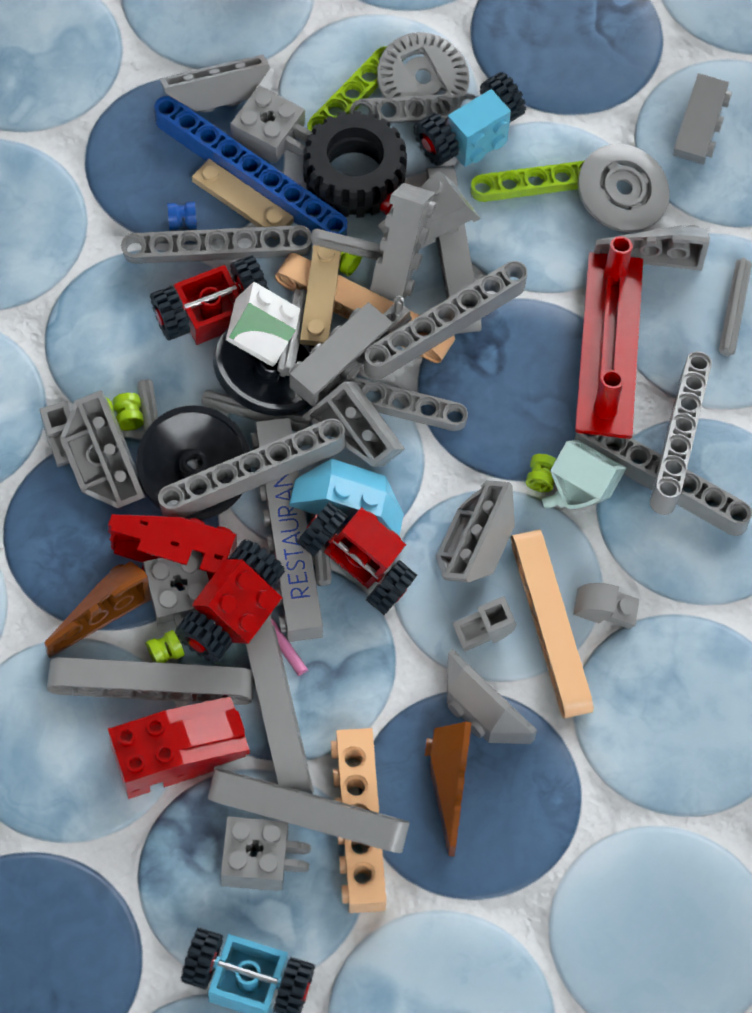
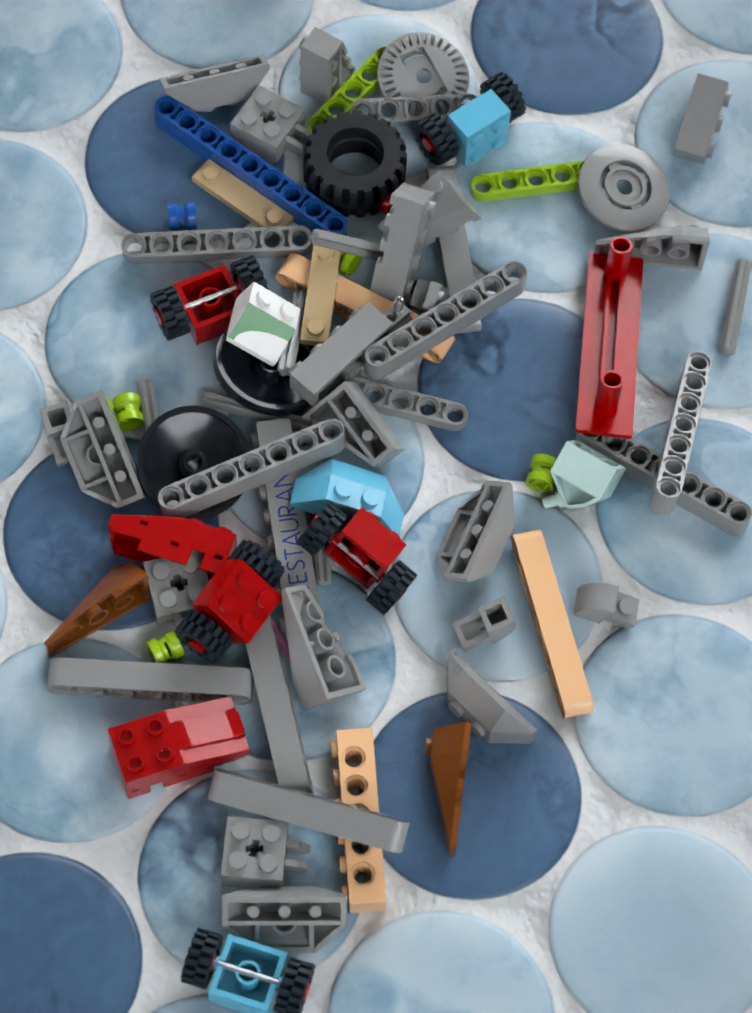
none -> light grey wedge [222,886,347,953]
none -> light grey wedge [281,584,366,711]
none -> light grey wedge [299,27,355,104]
none -> light grey brick [408,278,450,312]

